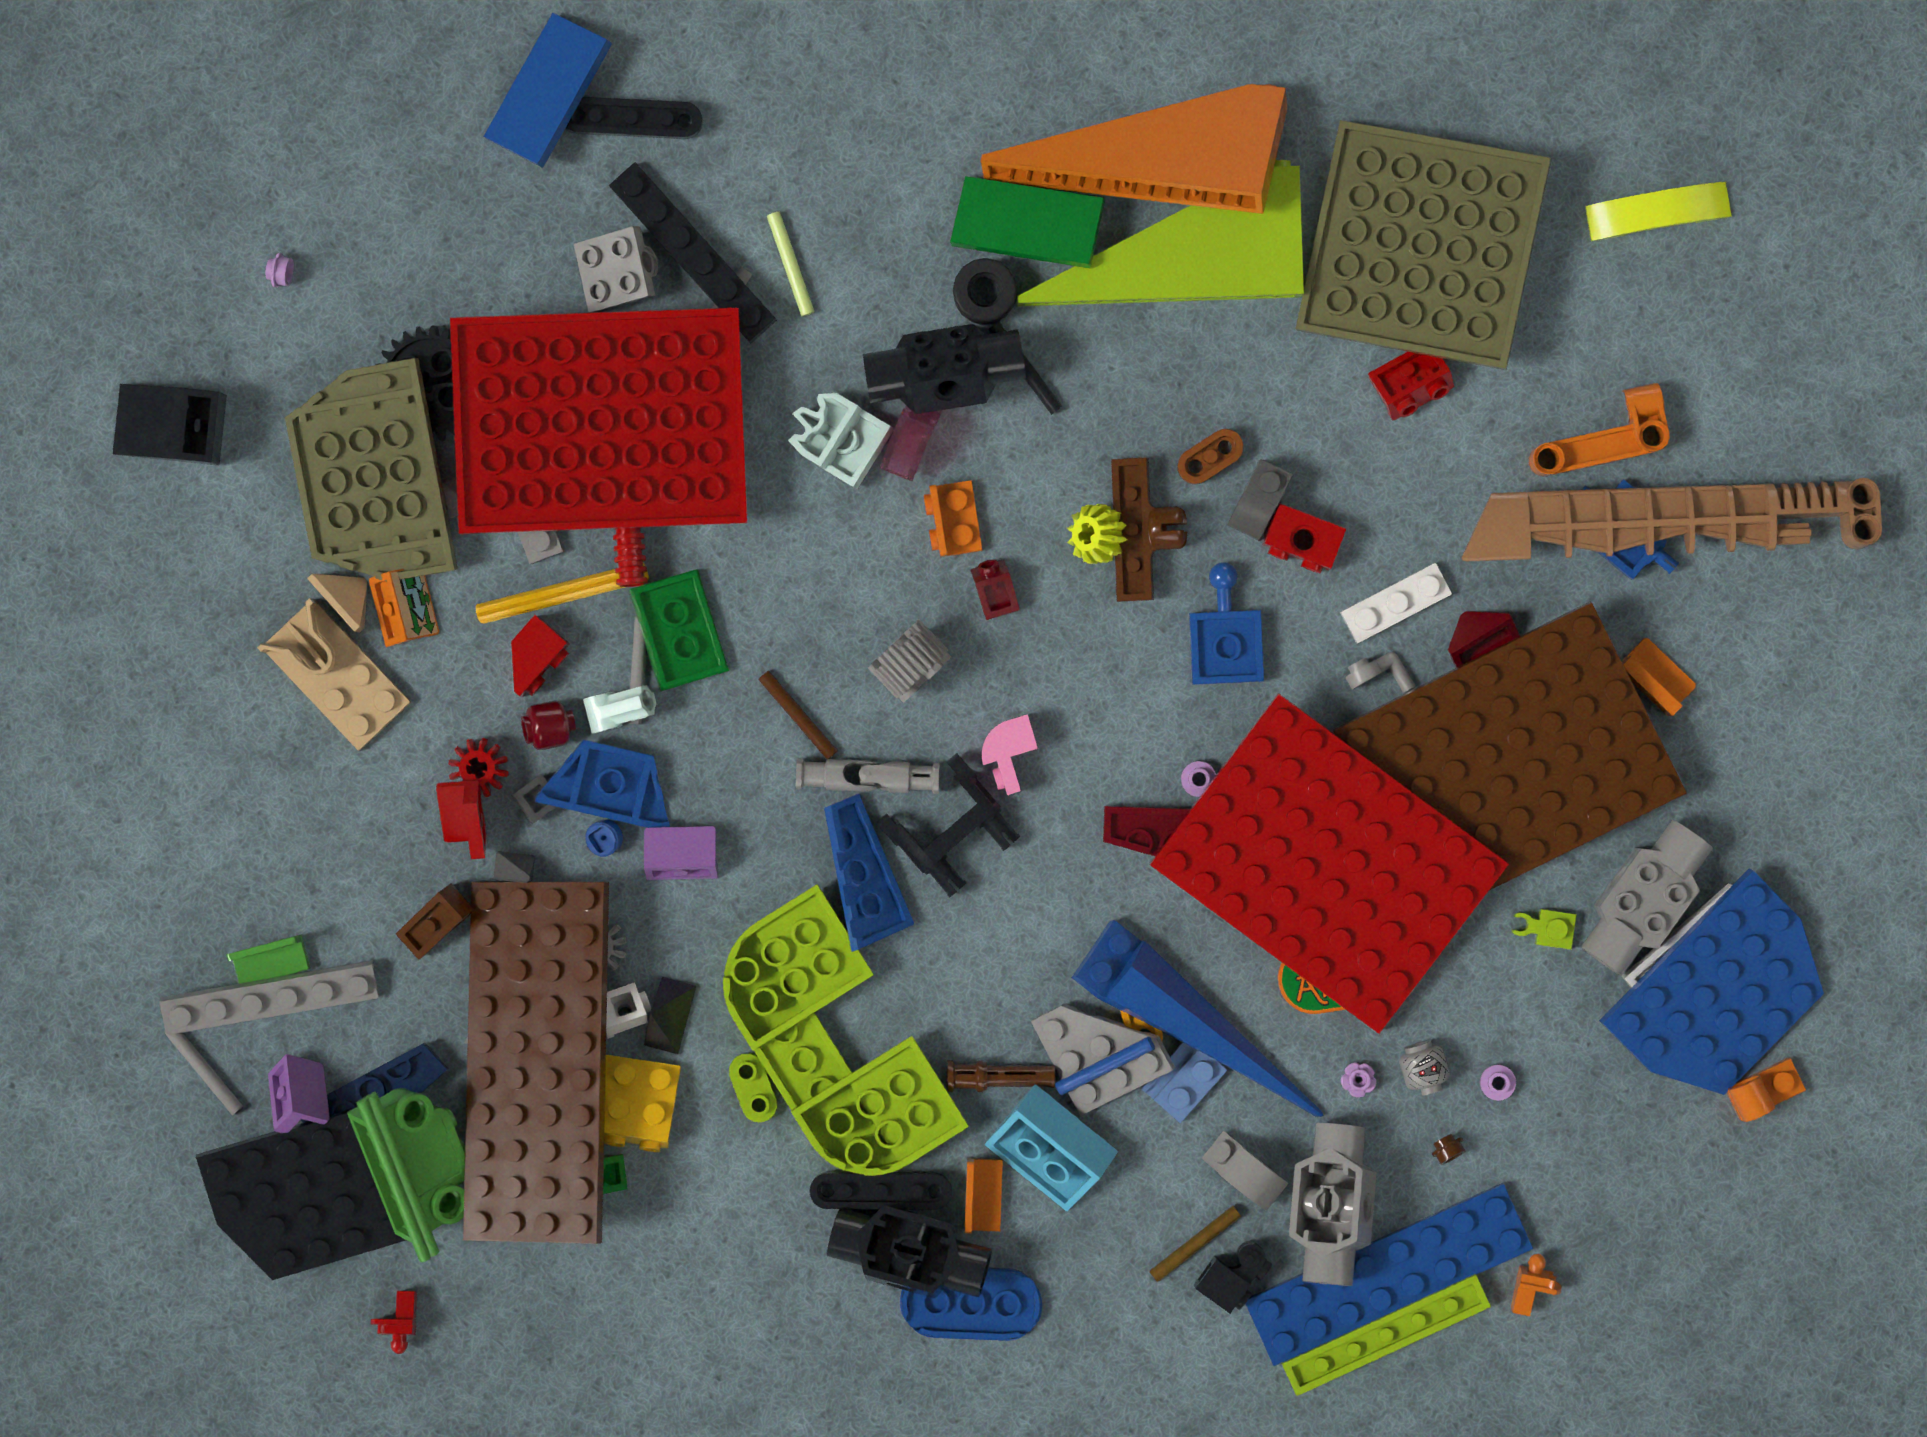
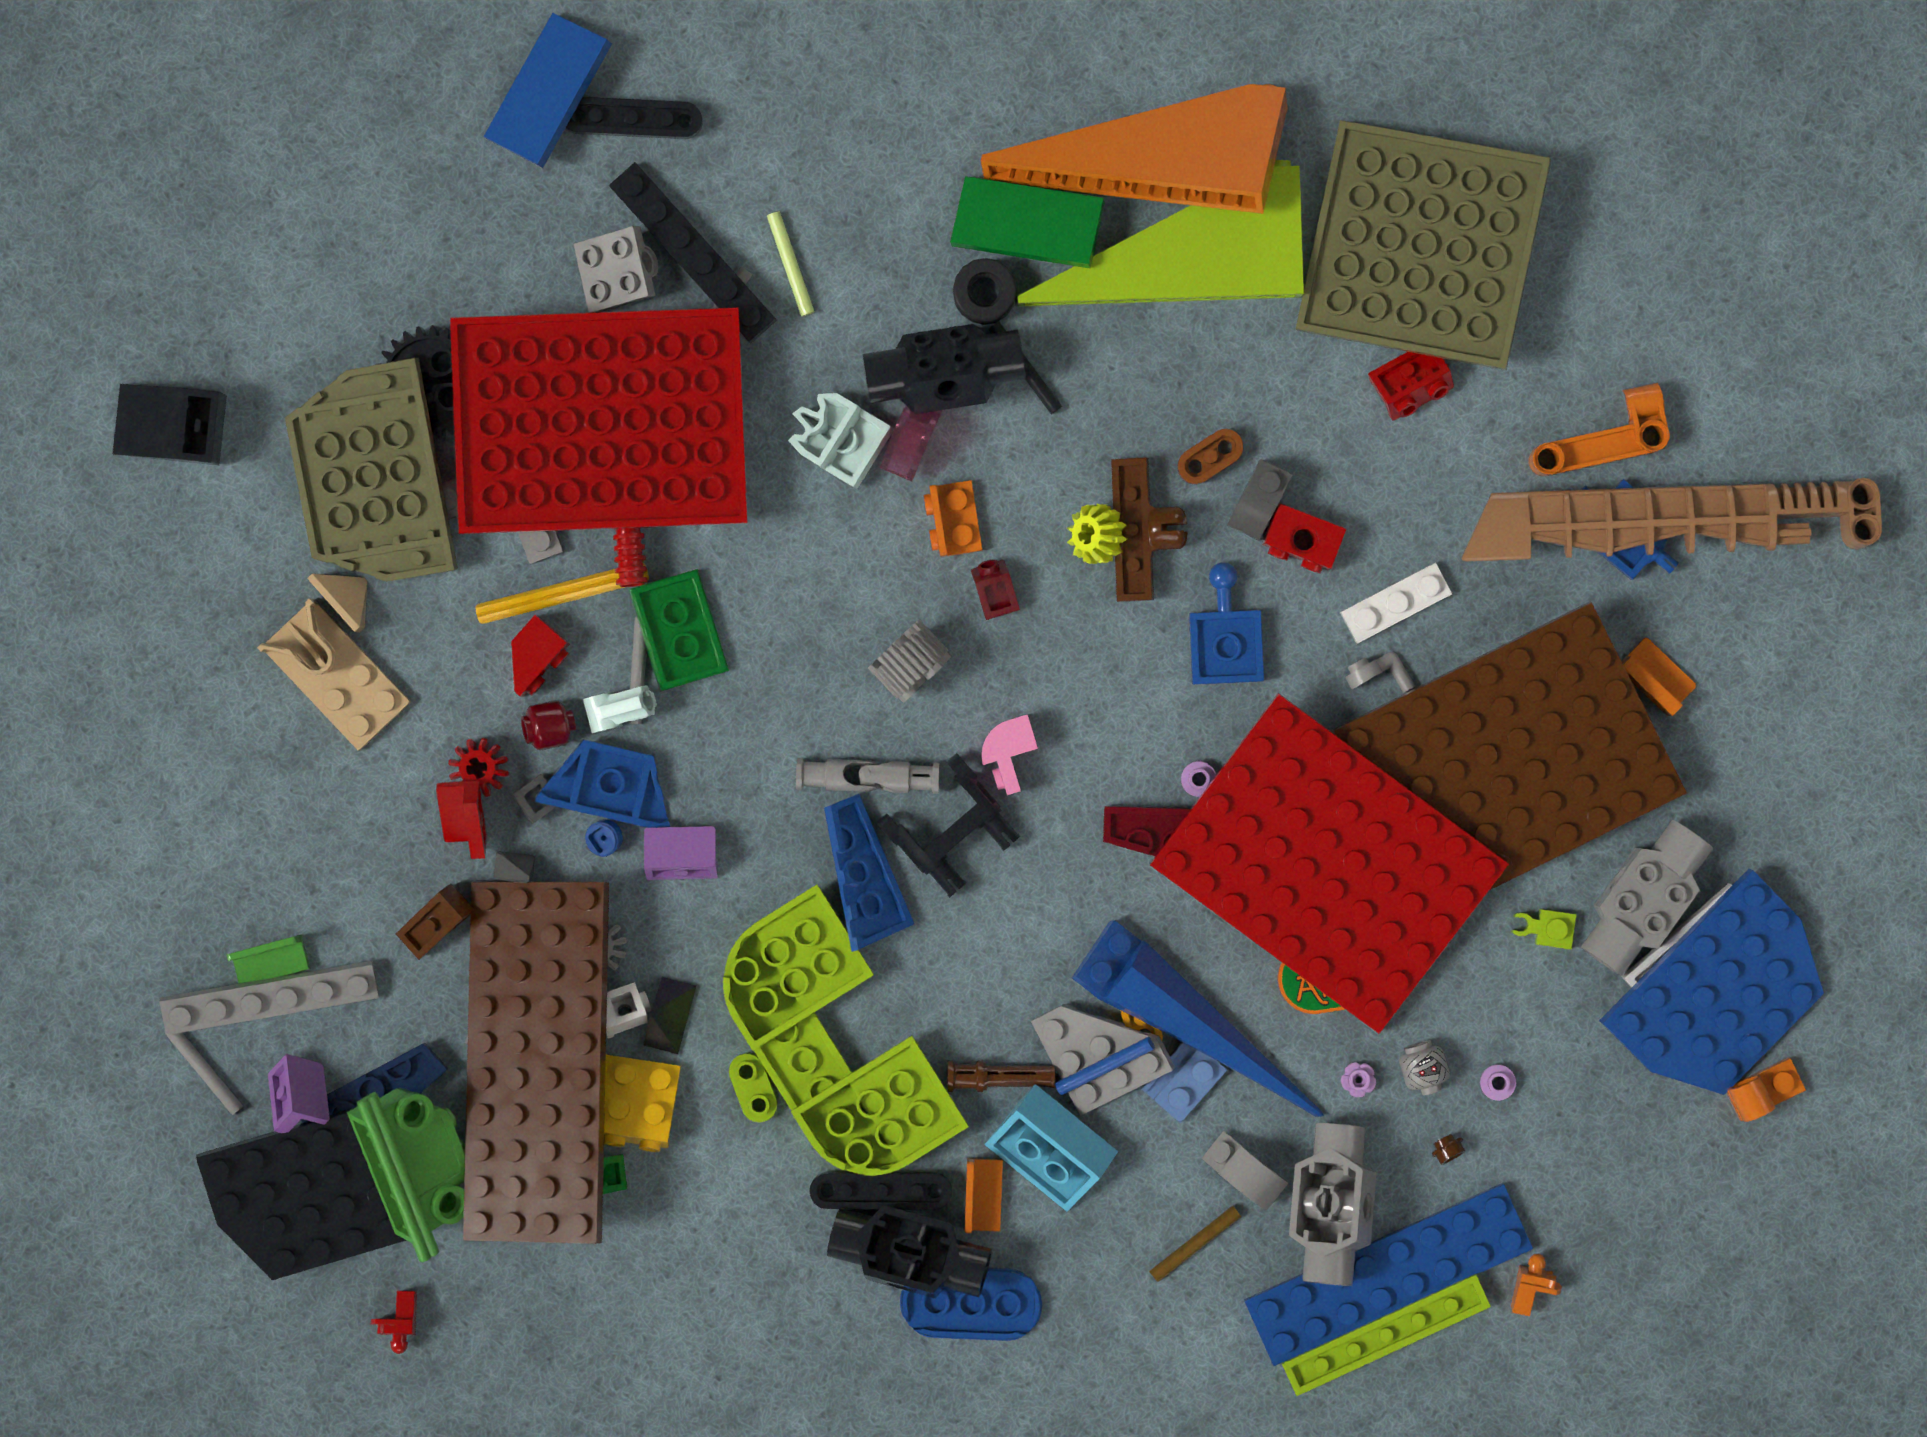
lavender plate [265,253,294,288] -> none
panel [369,569,439,647] -> none
reddish brown bar [758,670,838,759] -> none
black brick [1194,1241,1272,1314] -> none
dark red slope [1448,611,1520,668] -> none
neon yellow slope [1585,182,1732,241] -> none

